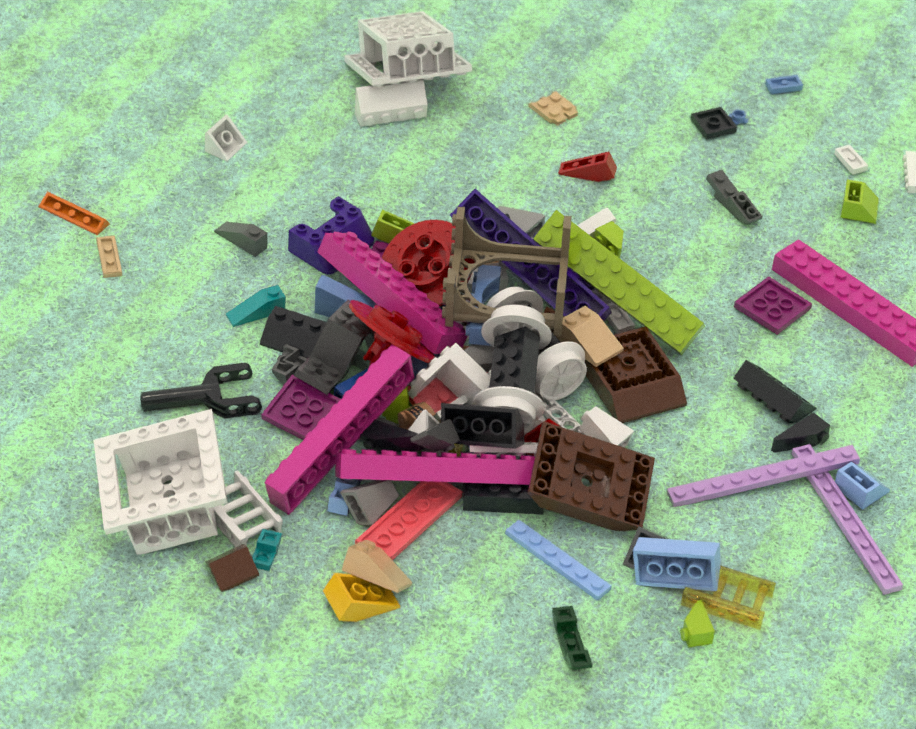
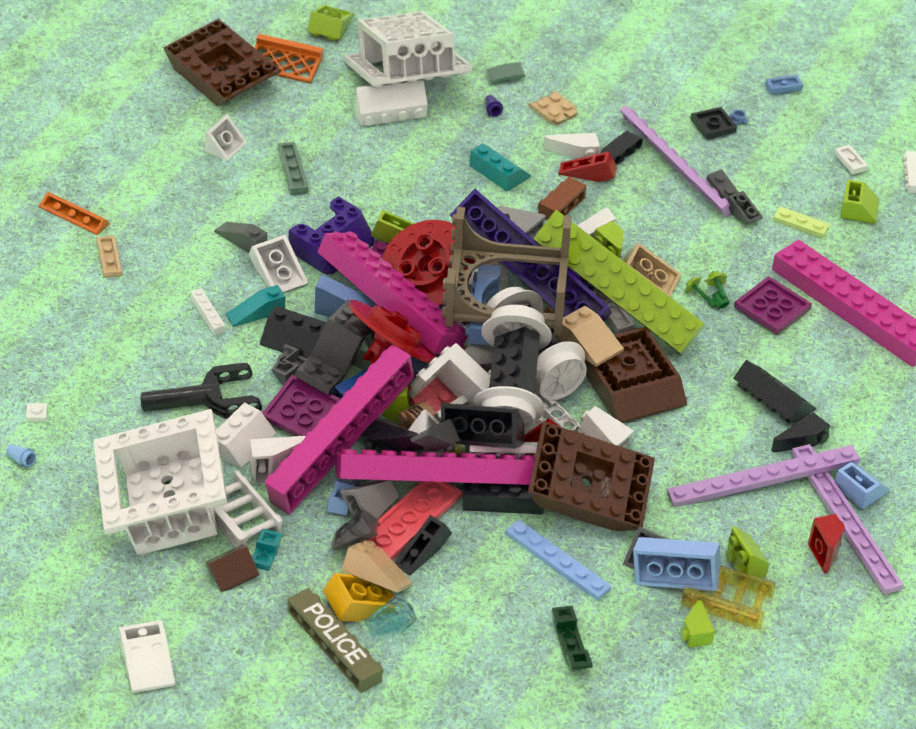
none -> light blue cone [6,444,36,467]
none -> white plate [26,403,47,422]
none -> white slope [119,620,175,693]
none -> reddish brown slope [164,18,281,106]
none -> white piece [191,288,225,336]
none -> white slope [216,403,276,469]
none -> white slope [248,234,308,293]
none -> white slope [250,436,305,484]
none -> orange fence [254,34,323,84]
none -> sand green plate [278,142,309,194]
none -> olive brick [287,588,383,693]
none -> lime slope [307,5,354,41]
none -> dark grey slope [331,510,380,550]
none -> clear light blue slope [365,596,417,637]
none -> black slope [395,515,452,575]
none -> teal slope [469,143,531,192]
none -> dark purple cone [485,95,503,117]
none -> sand green slope [486,62,526,85]
none -> dark orange brick [538,177,587,220]
none -> white slope [543,133,600,159]
none -> black beam [600,130,643,165]
none -> lavender plate [620,105,731,218]
none -> tan slope [623,242,682,297]
none -> plant [685,271,730,310]
none -> lime slope [726,526,769,582]
none -> yellowish green plate [773,207,830,238]
none -> red slope [808,513,845,574]

